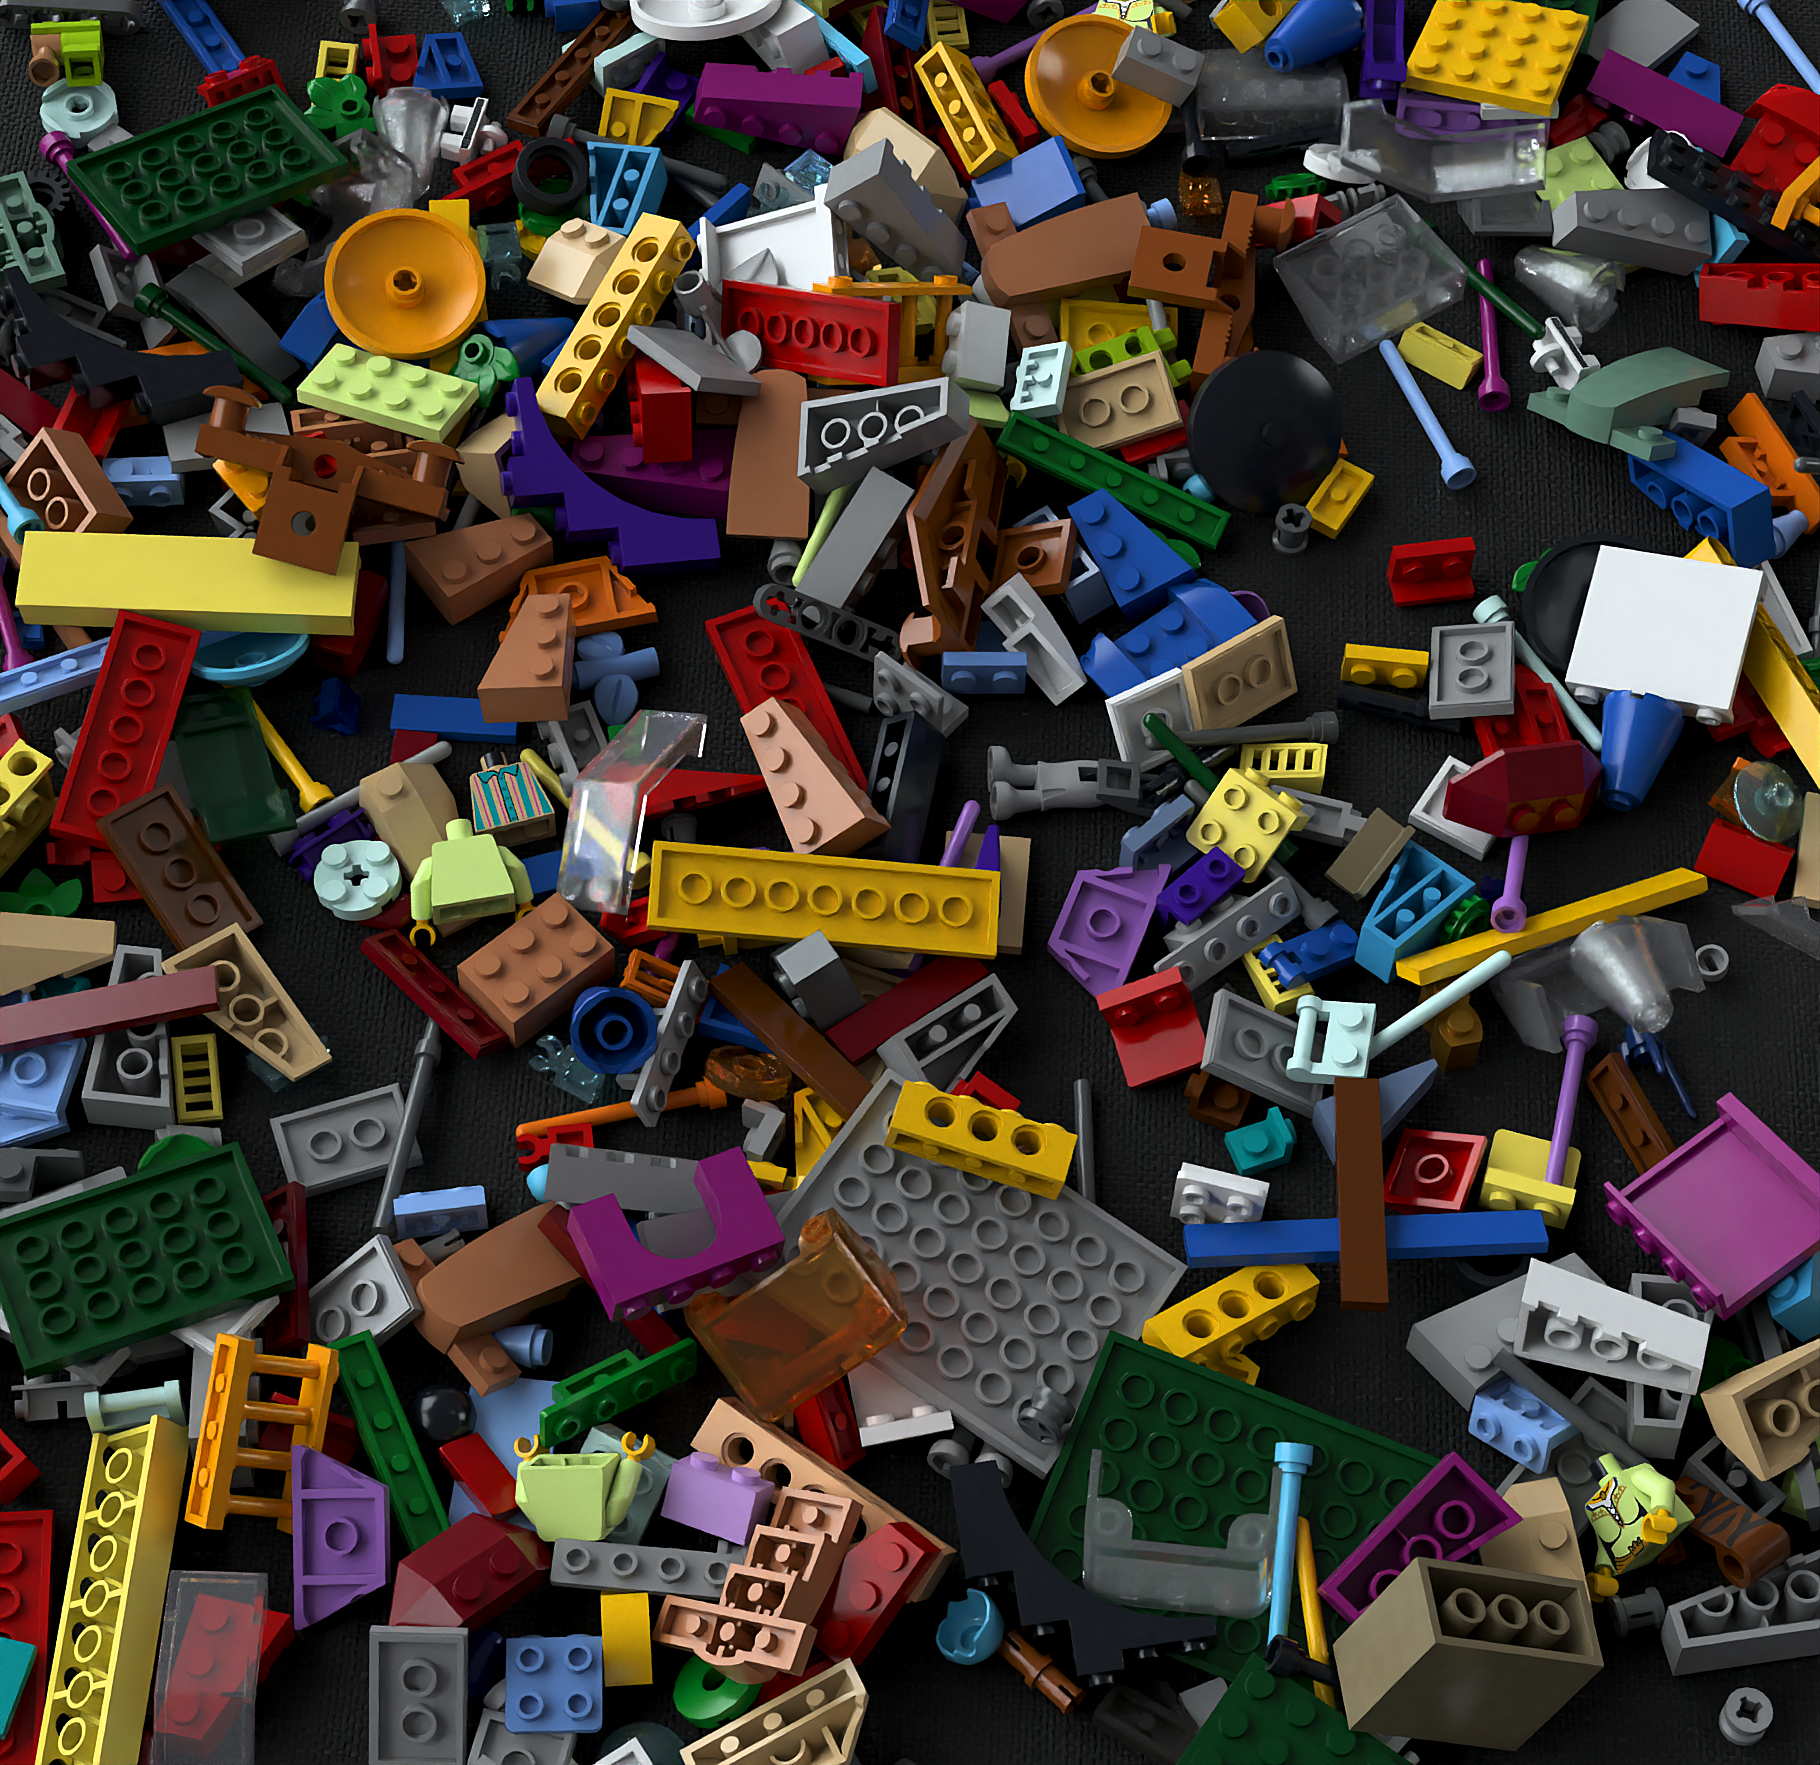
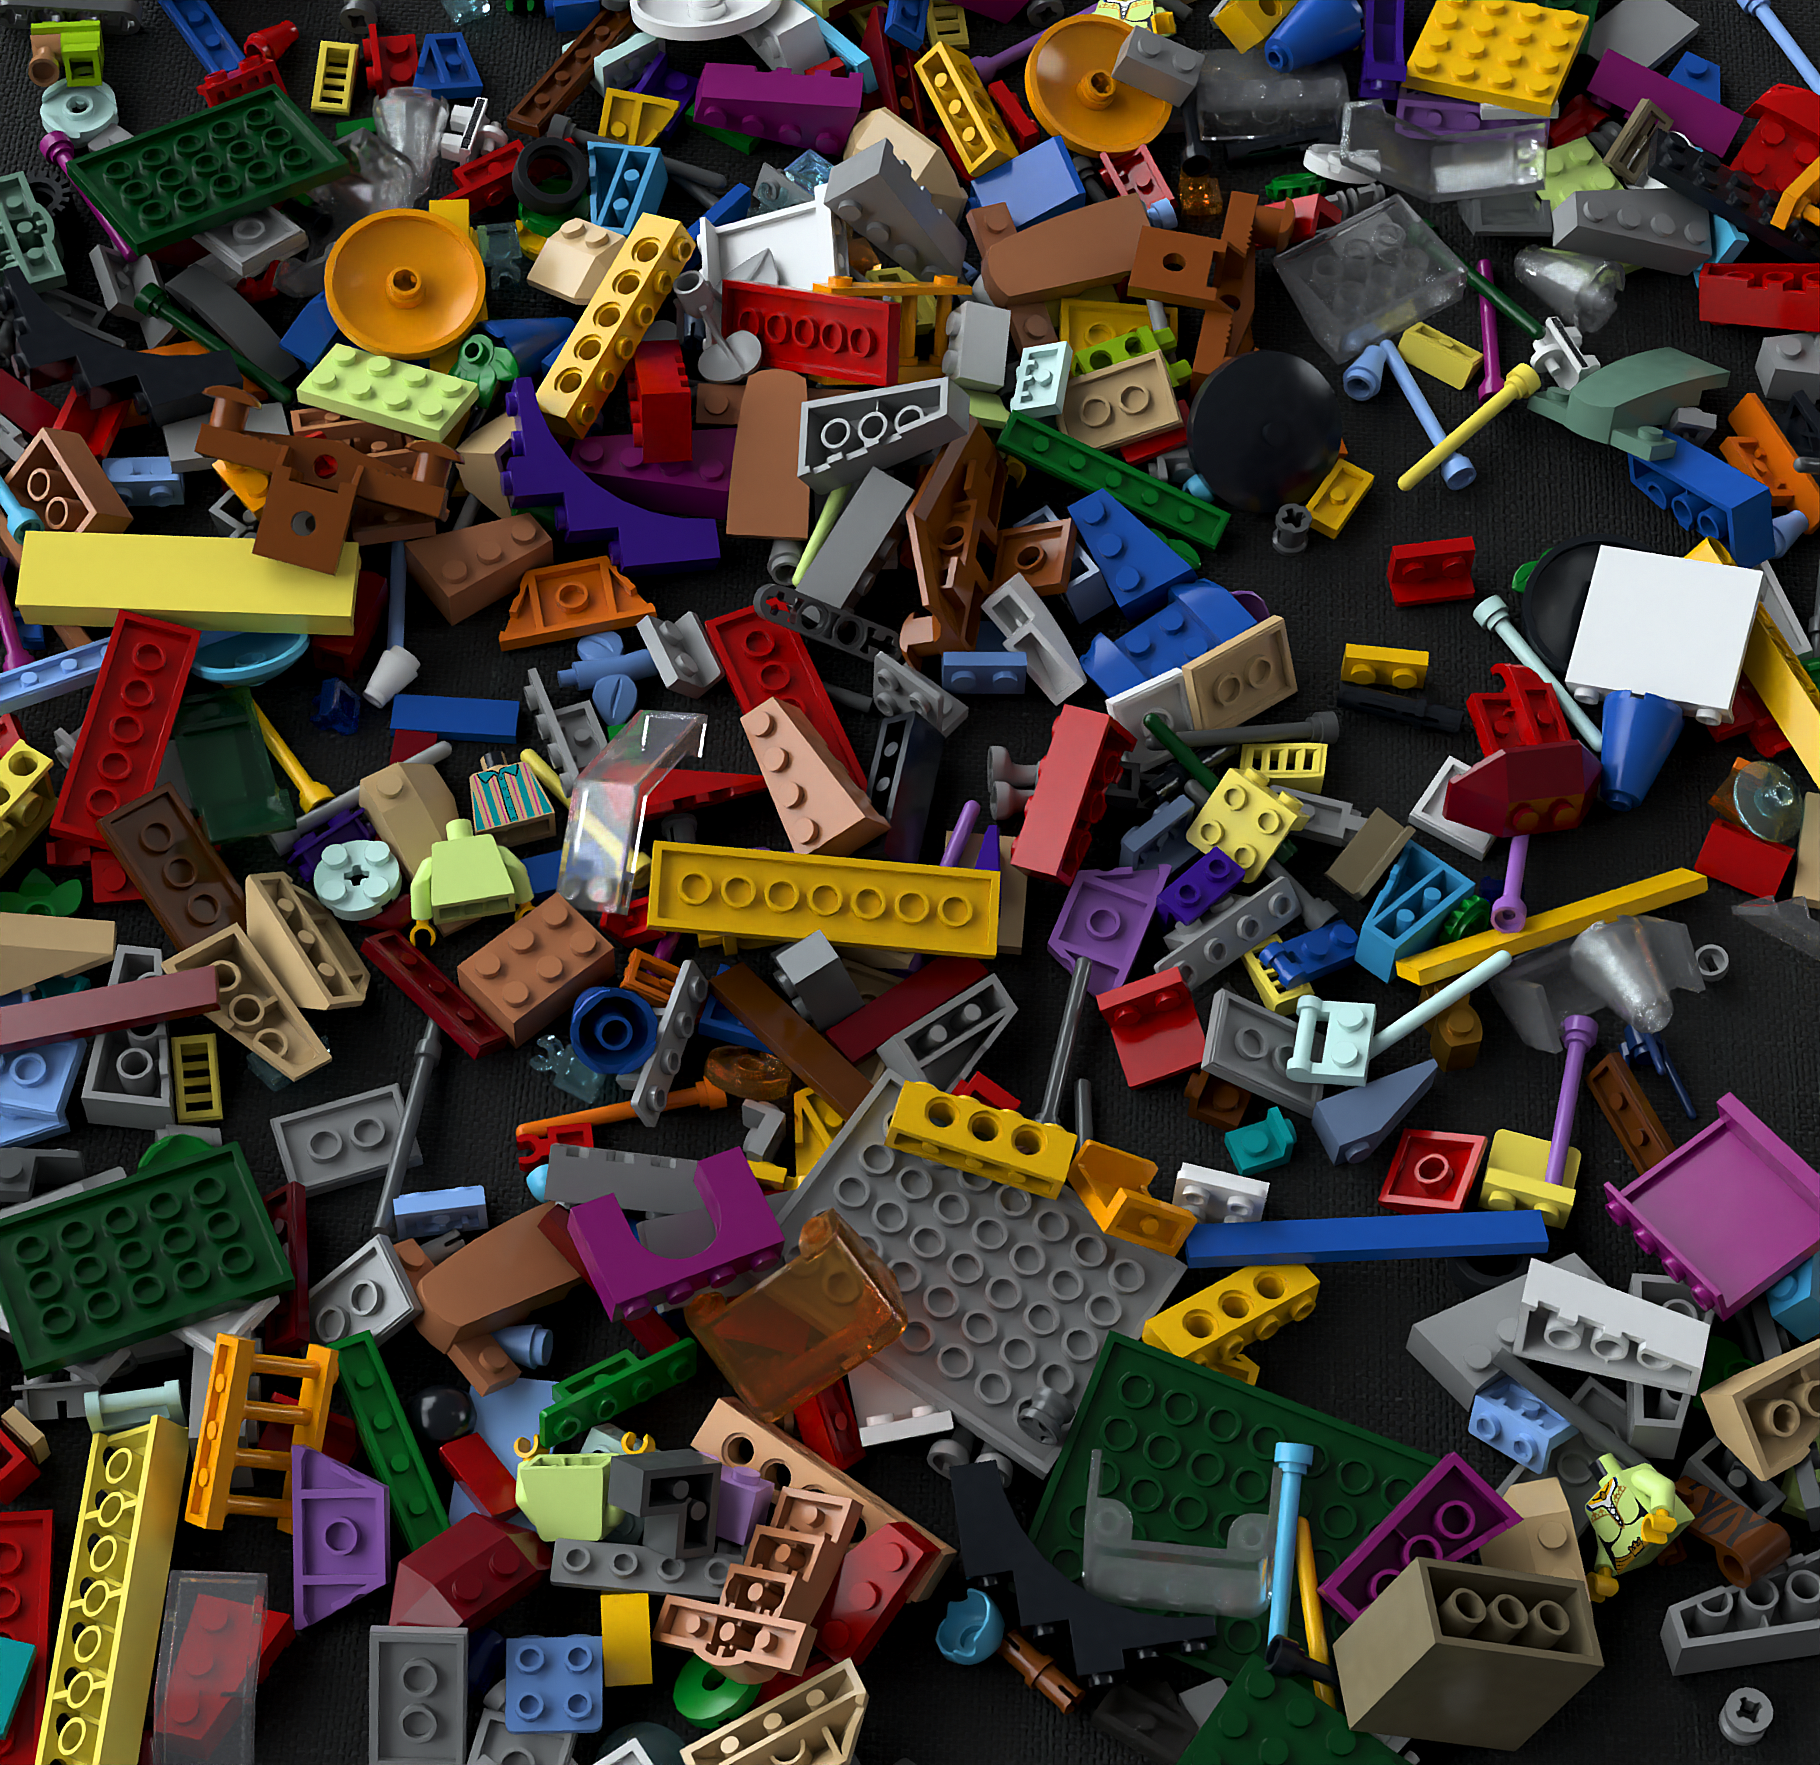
green plate [304,73,371,132] -> none
nougat wedge [477,593,576,723] -> none
light grey tile [626,325,762,397] -> none
reddish brown tile [1333,1077,1389,1312] -> none
light grey tile [1429,621,1516,720] -> none
dark grey bush [1606,1587,1666,1638] -> none
none -> tan tile [1,1406,51,1465]
none -> red arm [236,260,288,305]
none -> red cone [244,20,299,63]
none -> tan wedge [245,871,371,1010]
none -> white cone [362,645,420,708]
none -> dark grey brick [607,1449,722,1560]
none -> light grey bracket [636,611,725,700]
none -> wedge [1010,704,1138,887]
none -> dark grey piece [1032,956,1093,1125]
none -> light orange panel [1066,1139,1198,1257]
none -> bracket [1098,143,1178,210]
none -> light blue cone [1343,345,1387,401]
none -> light yellow piece [1398,363,1541,491]
none -> dark tan tile [1602,98,1674,185]

